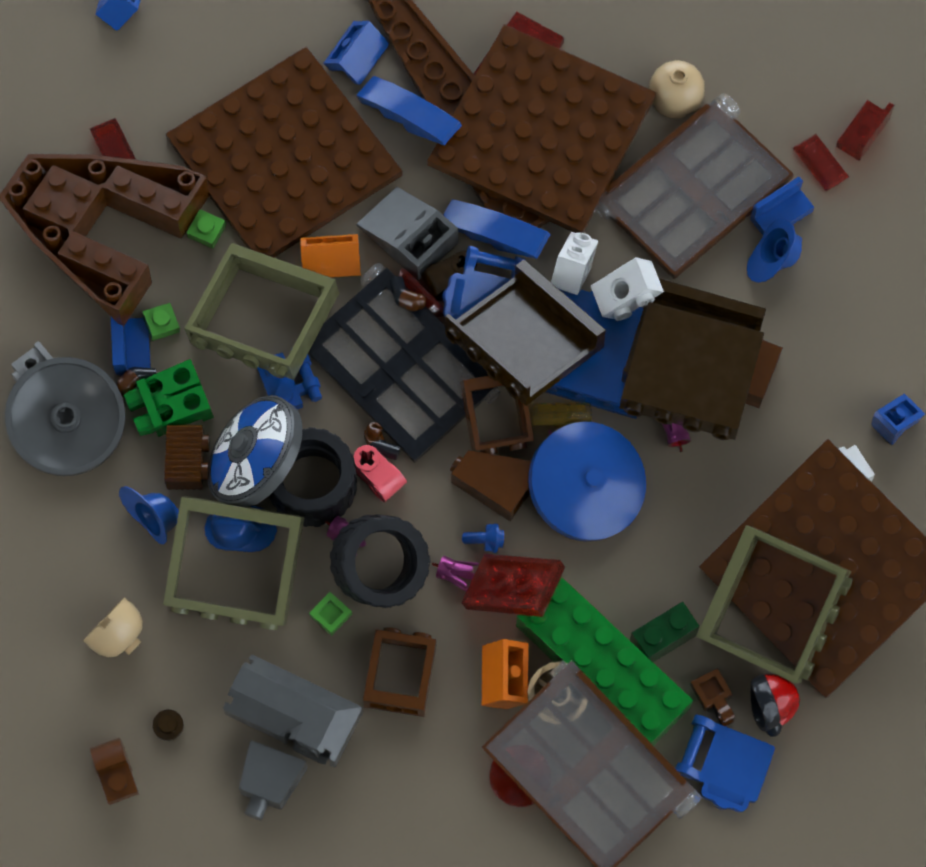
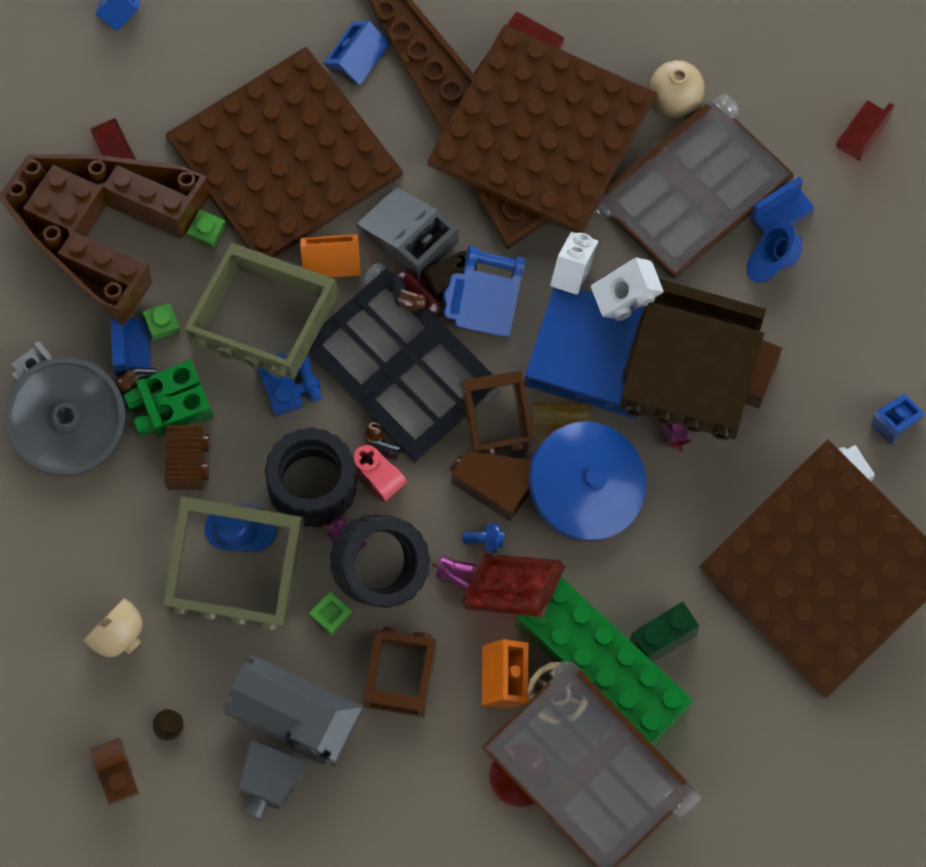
blue piece [119,486,179,544] -> none
dish [208,395,303,507] -> none
blue slope [356,76,462,145] -> none
blue slope [443,199,551,259] -> none
panel [445,260,606,406] -> none
blue piece [675,715,775,813] -> none
reddish brown plate [690,668,735,726] -> none
olive window [696,525,853,684] -> none
piece [750,673,800,737] -> none
clear red tile [793,134,849,191] -> none

